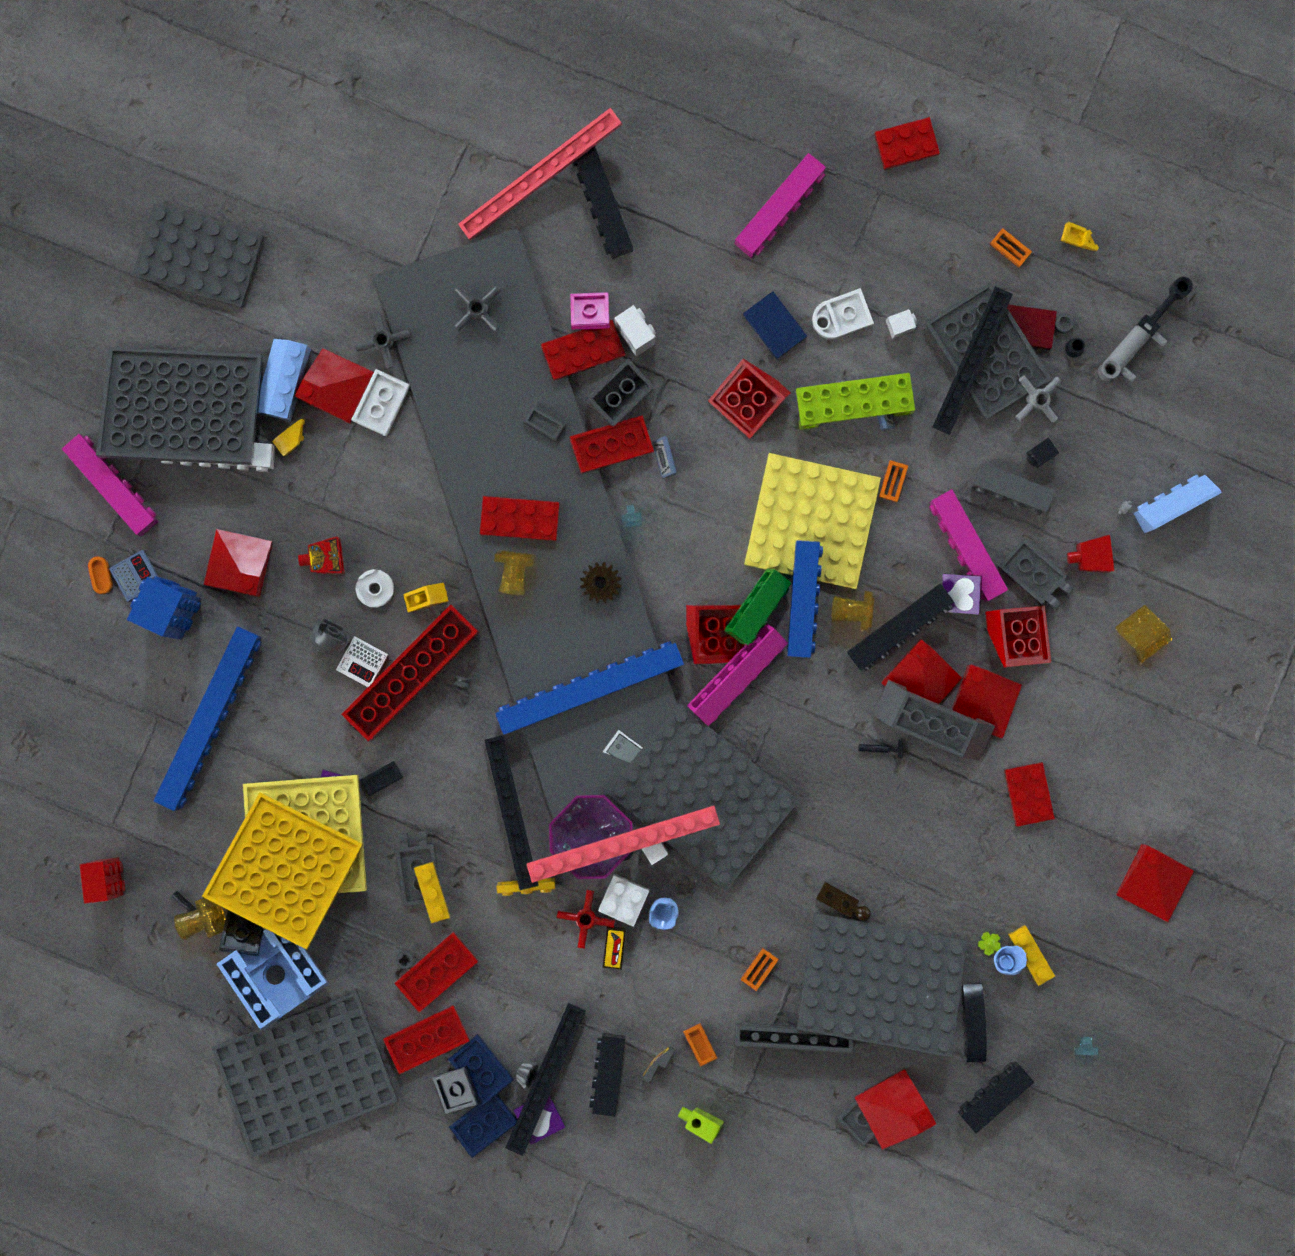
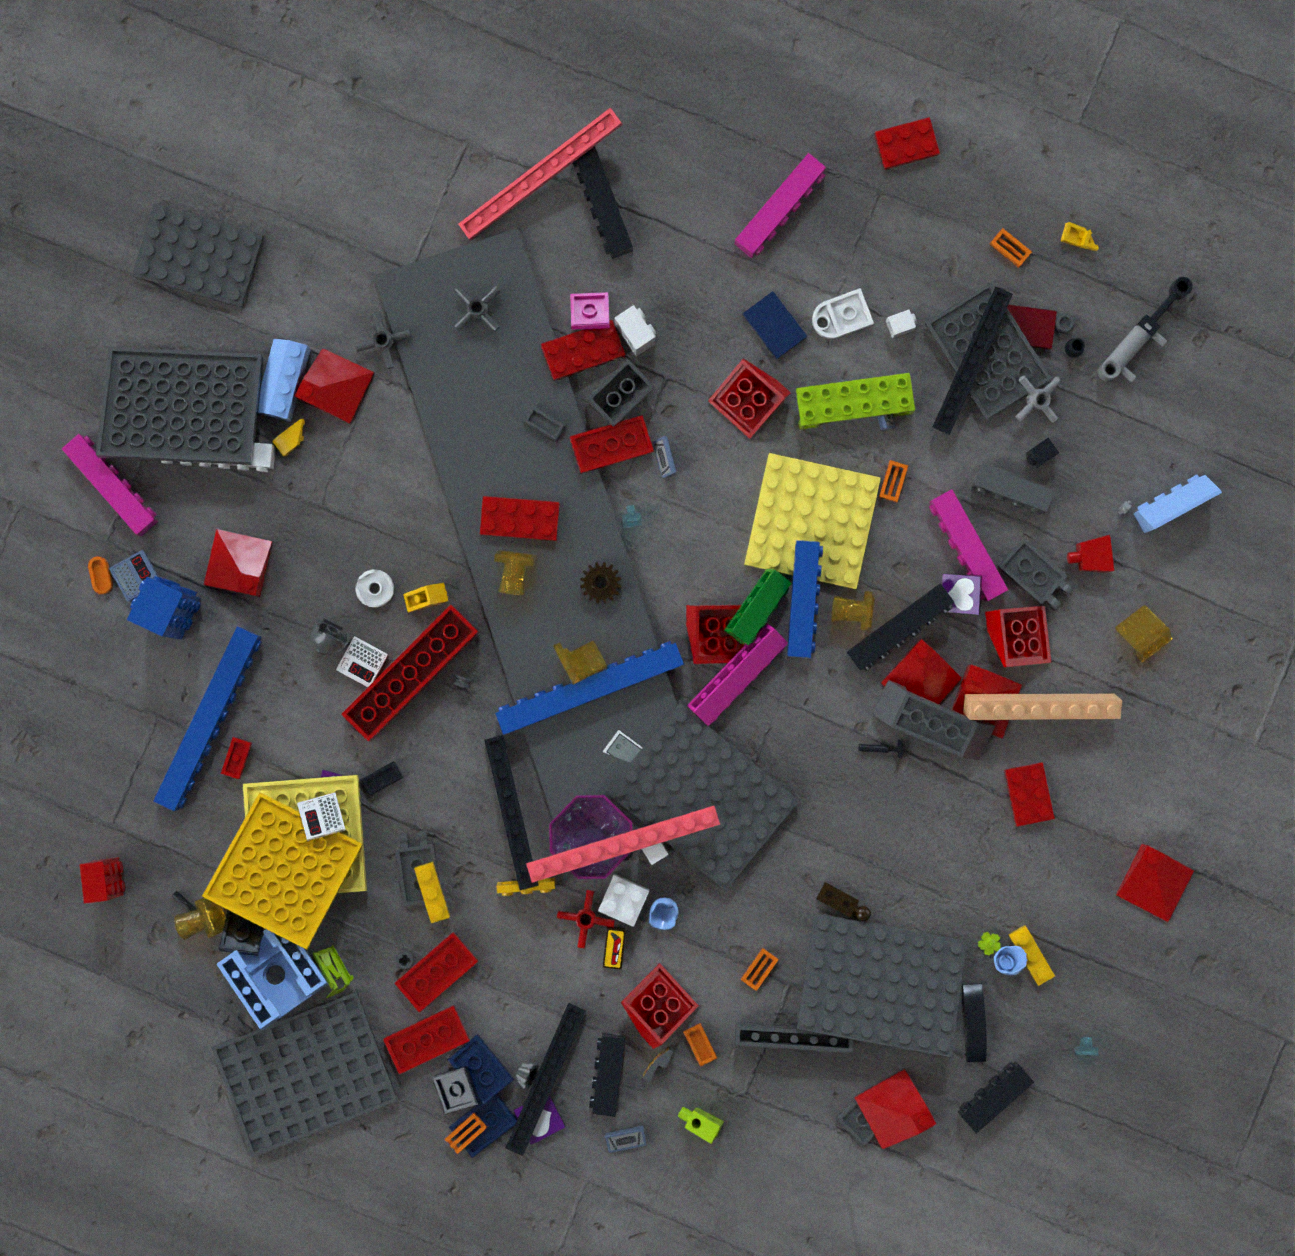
torso [298,537,345,574] -> none
white tile [352,369,410,437] -> none
none -> red plate [221,737,252,779]
none -> tile [297,793,345,841]
none -> lime piece [312,945,354,998]
none -> orange tile [444,1112,487,1154]
none -> clear yellow bracket [553,641,607,685]
none -> slope [605,1126,647,1153]
none -> red slope [621,963,699,1049]
none -> light nougat brick [964,694,1122,720]

